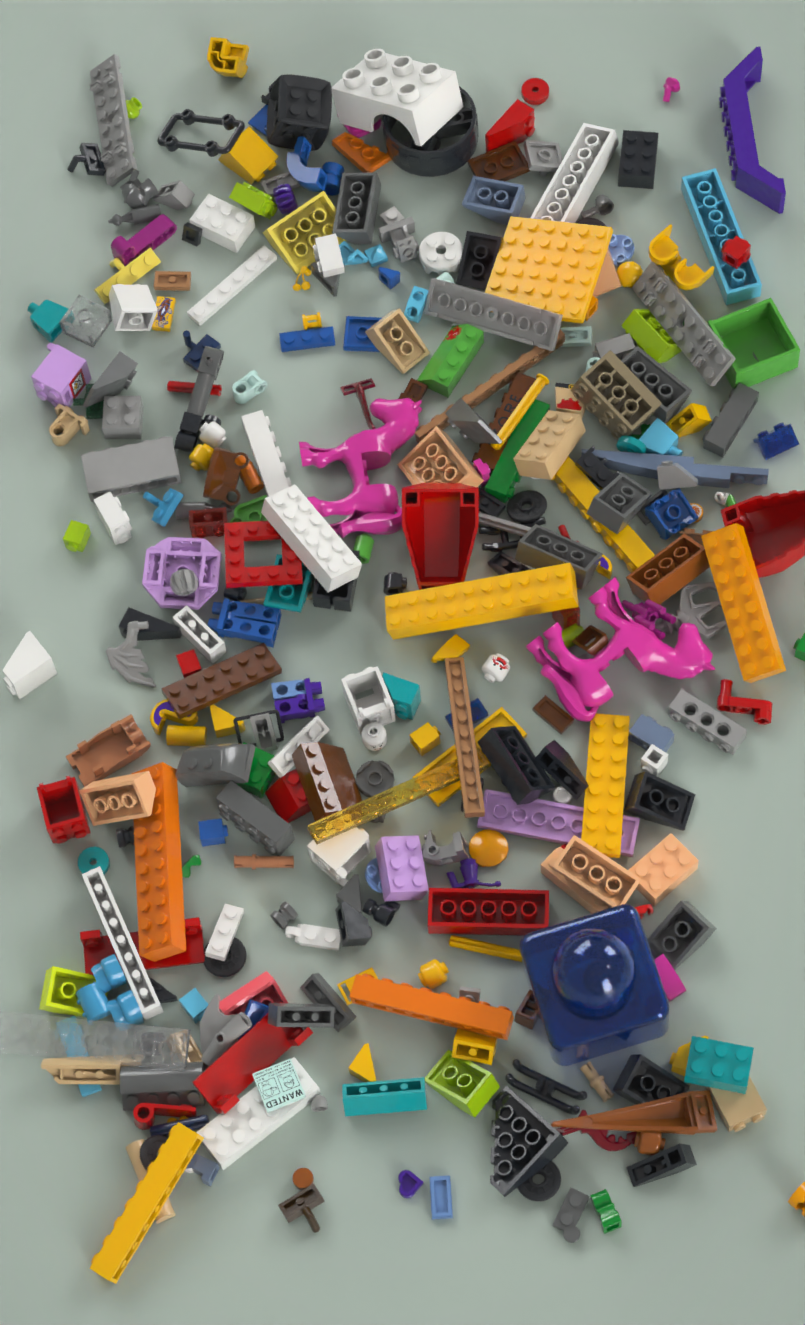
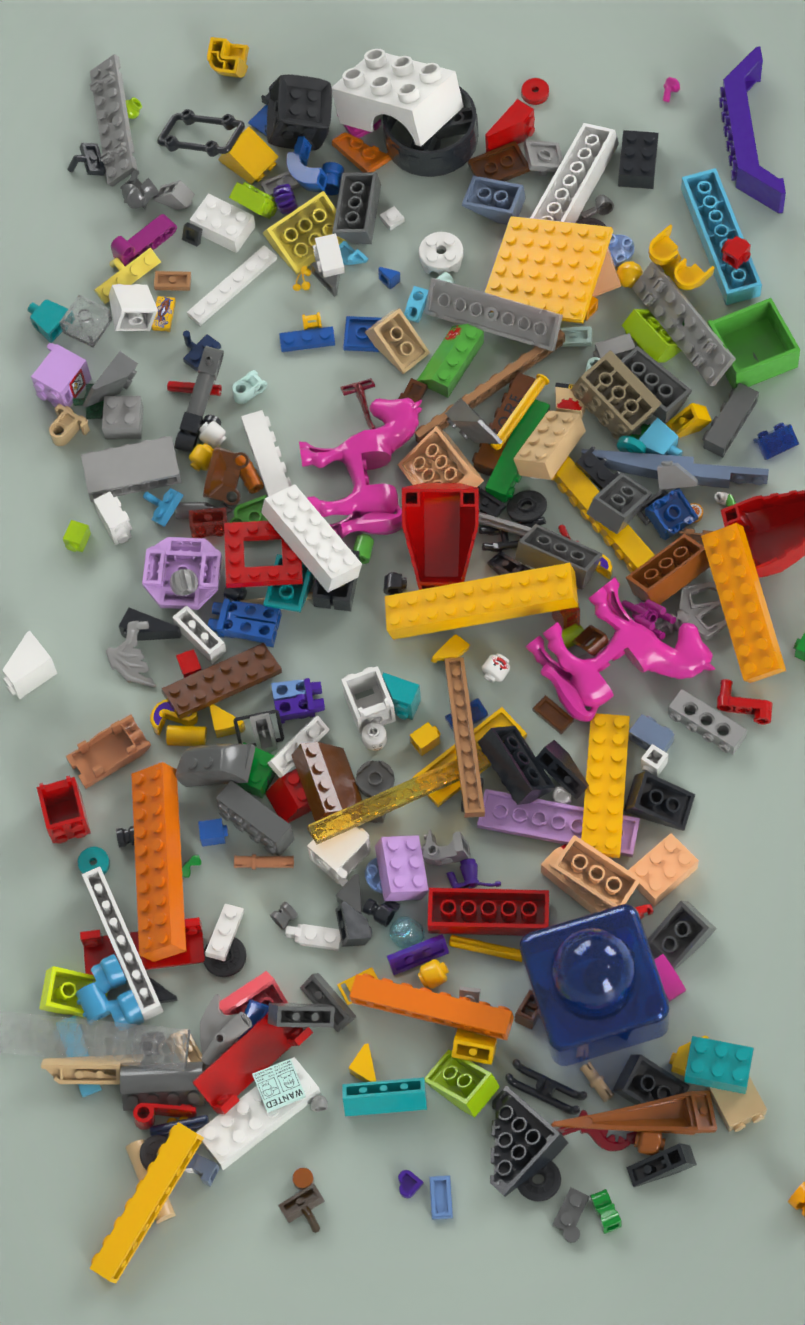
light nougat slope [79,771,156,826] -> none
dark grey wheel [108,204,161,226] -> none
medium azure brick [179,988,209,1024] -> none
medium azure tile [364,244,388,267] -> none
light grey tile [379,217,419,263] -> none
black slope [456,231,503,290] -> none
light orange dish [469,829,508,867] -> none
dark pink plate [473,458,491,488] -> none
none -> dark purple plate [387,934,449,975]
none -> clear light blue hat [390,916,425,949]

